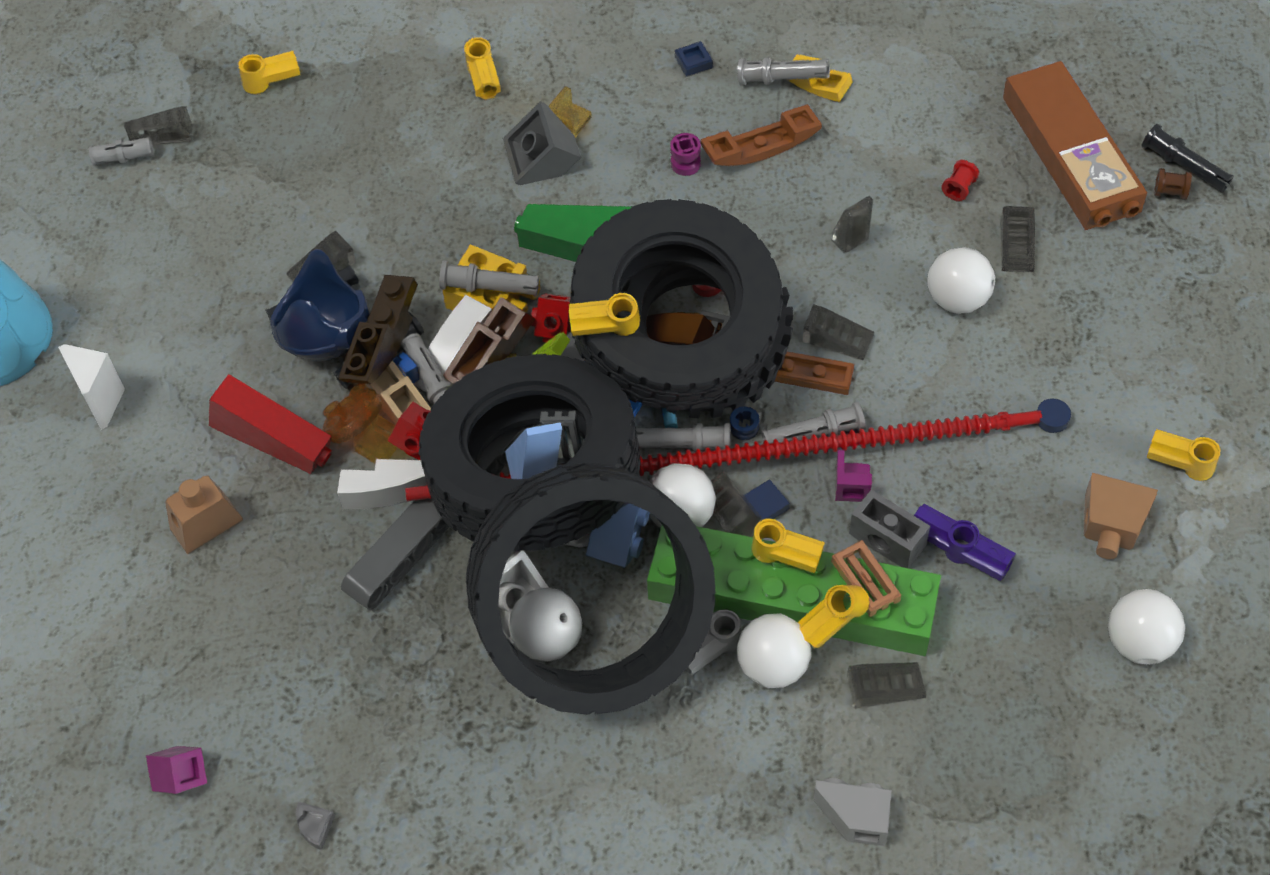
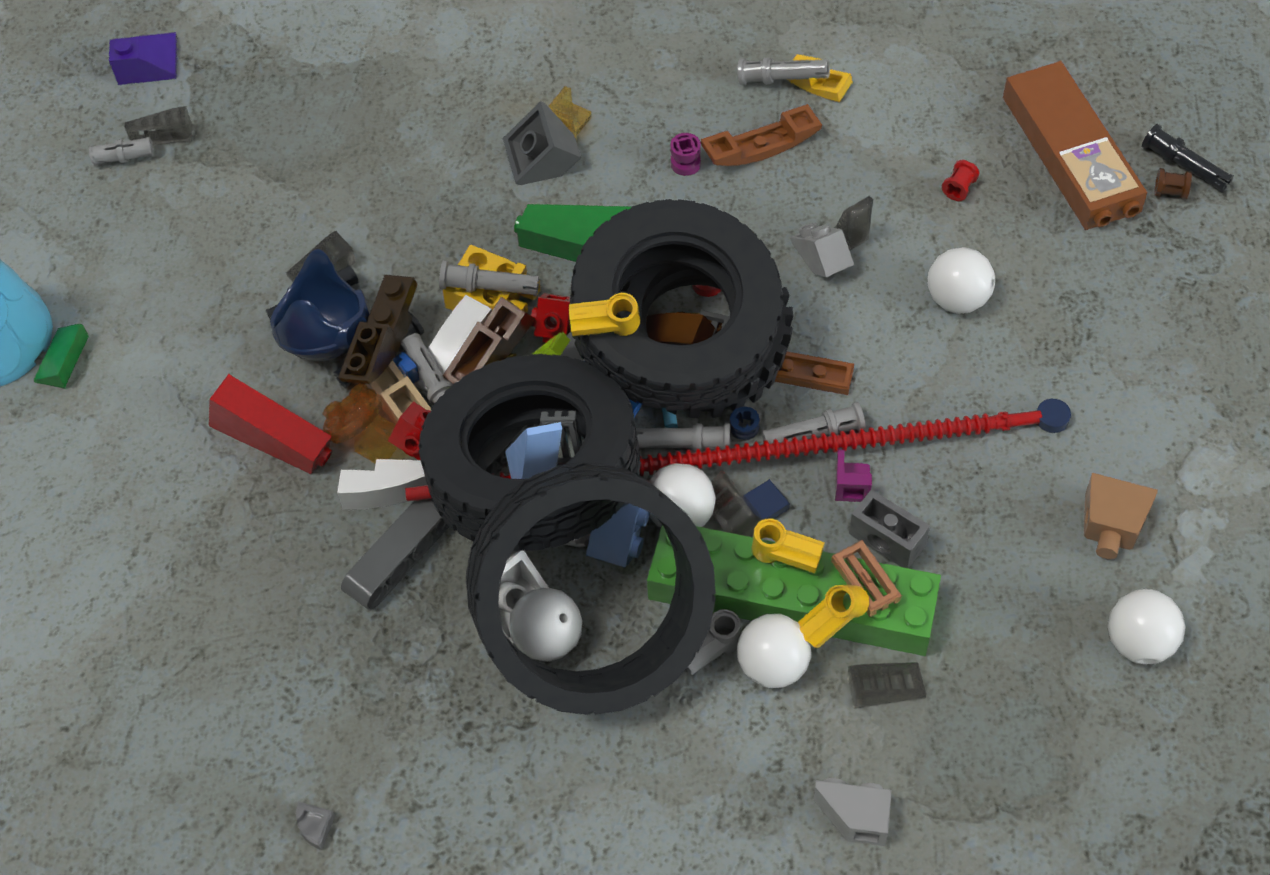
white slope [58,344,125,430] -> none
magenta panel [146,746,207,794] -> none
medium nougat torso [165,476,243,554] -> none
yellow piece [238,51,300,94] -> none
yellow piece [464,37,501,100] -> none
dark blue tile [674,41,713,77] -> none
clear smoke slope [802,304,874,360] -> none
dark purple piece [914,504,1016,581] -> none
clear smoke slope [1000,206,1035,272] -> none
yellow piece [1147,429,1221,481] -> none
none -> green slope [34,324,89,388]
none -> dark purple slope [109,32,177,85]
none -> light grey slope [790,223,854,277]

